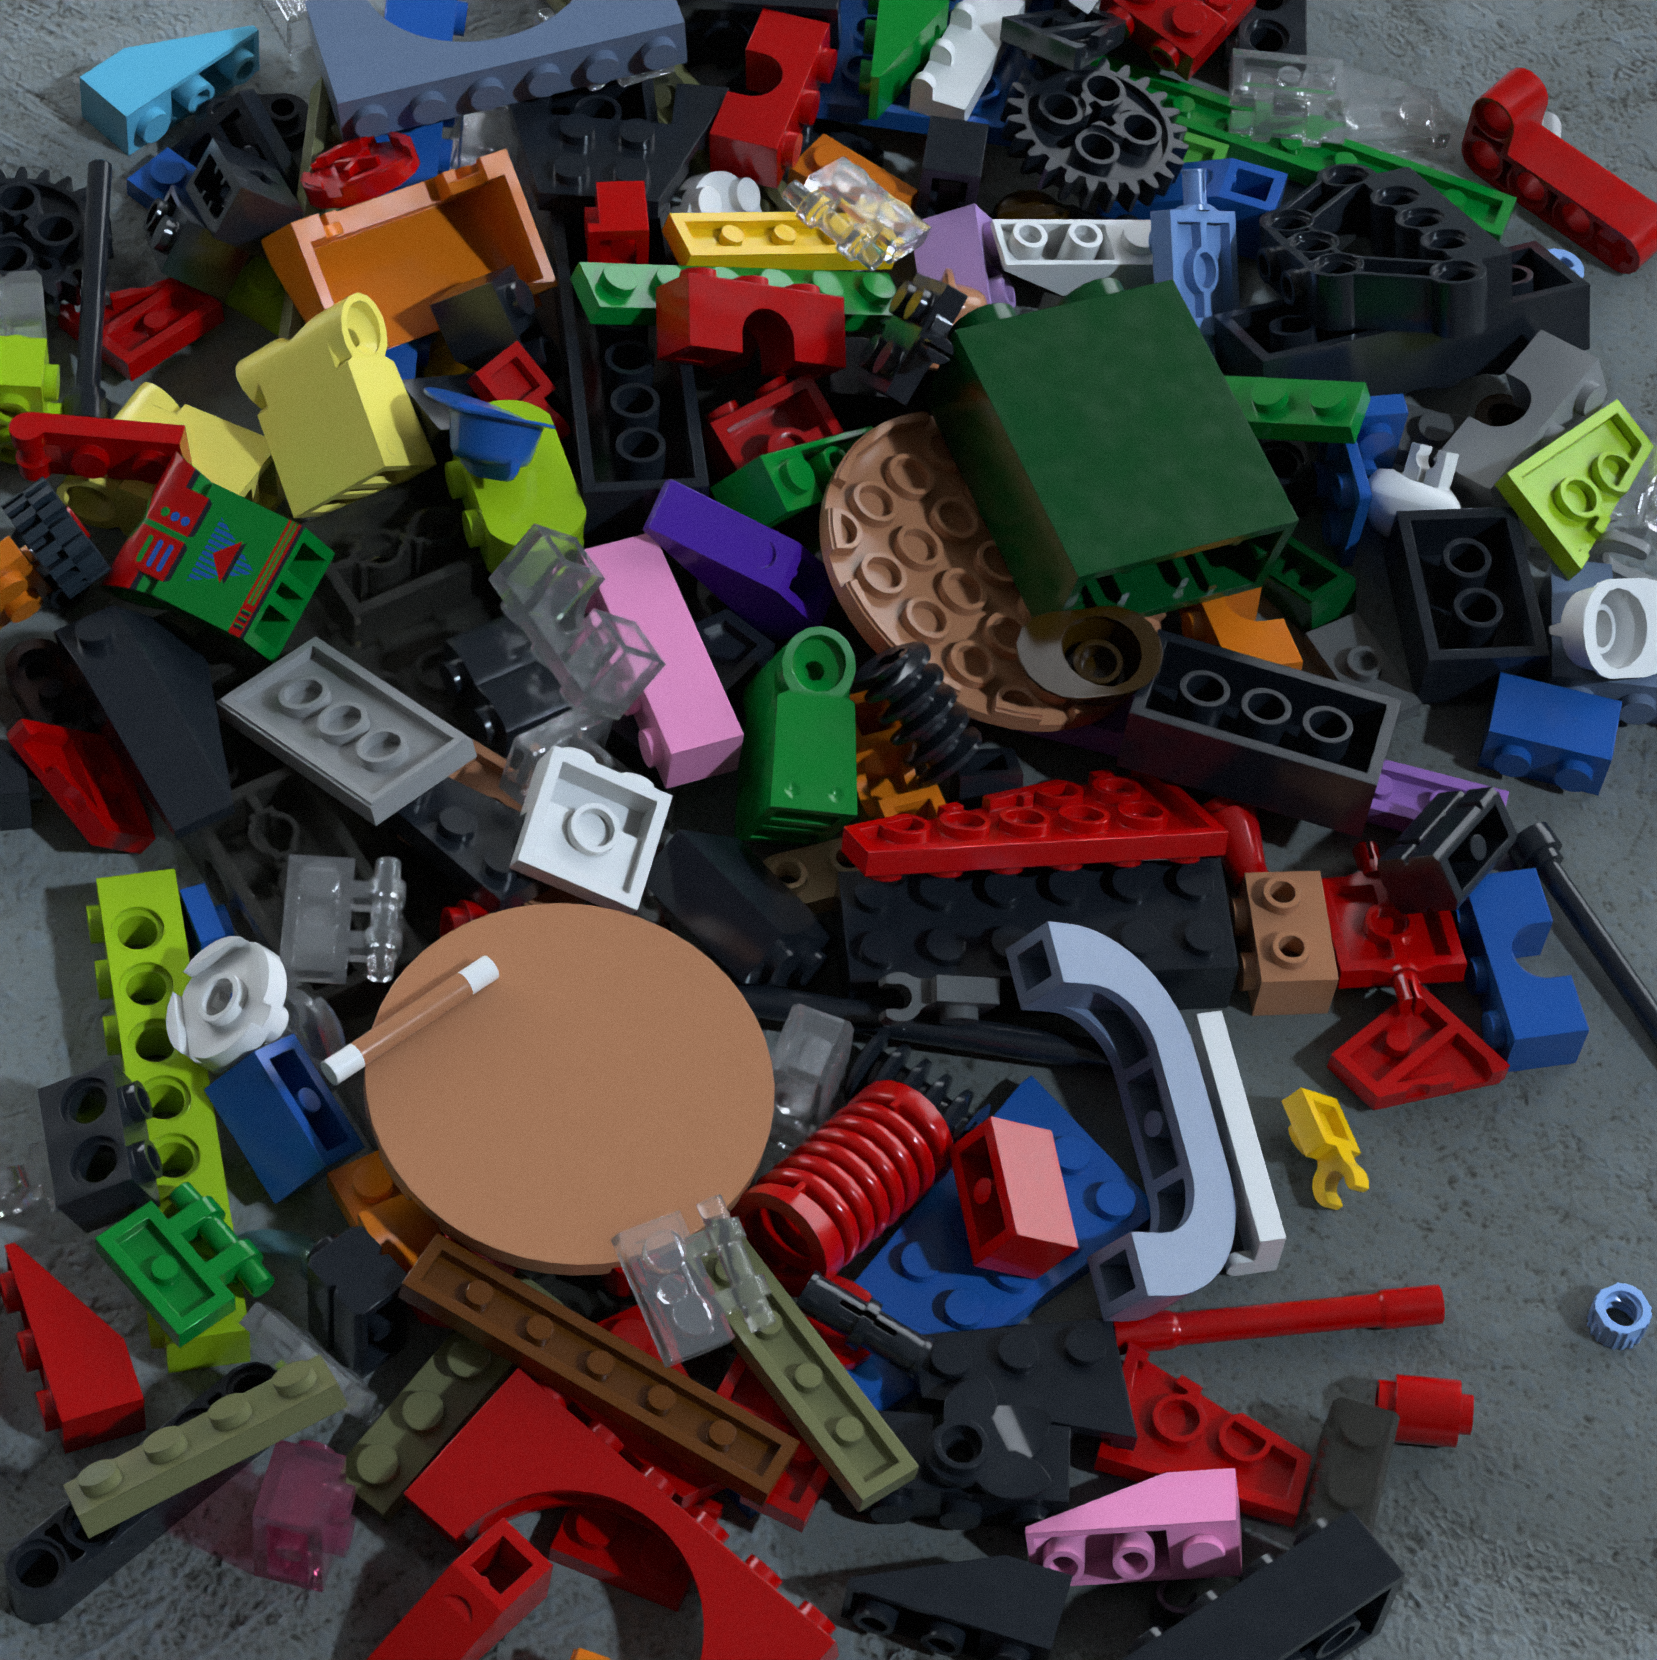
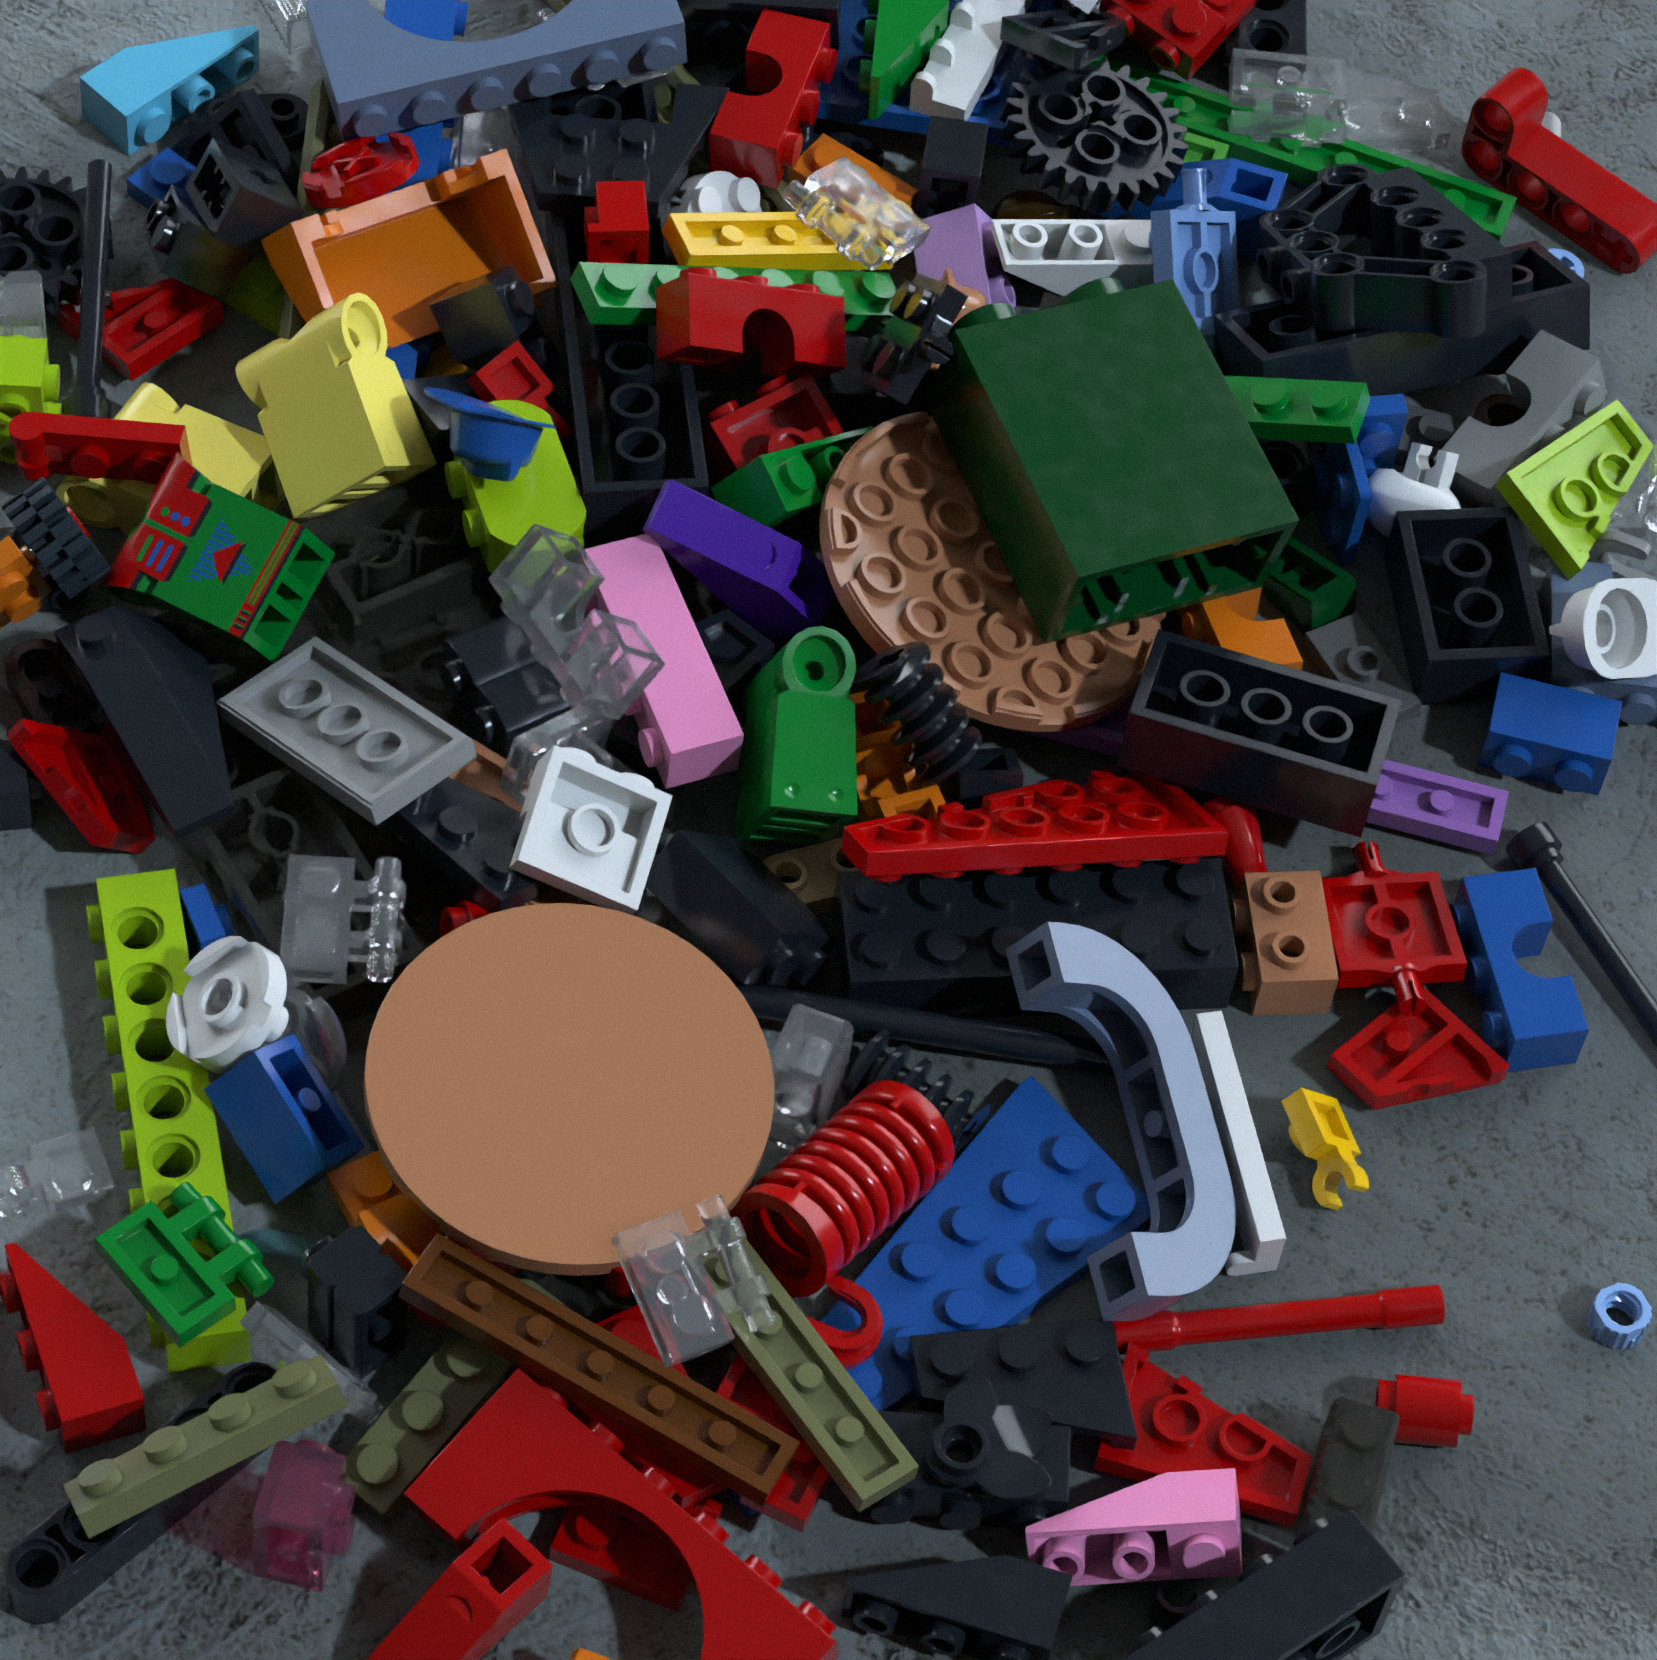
black brick [38,1061,163,1233] -> none
nougat bar [321,955,499,1085] -> none
black pin [795,1270,935,1379] -> none
dark grey plate [879,972,1000,1026] -> none
red brick [949,1116,1079,1279] -> none
dark brown piece [1016,606,1163,706] -> none
black brick [1376,787,1518,915] -> none

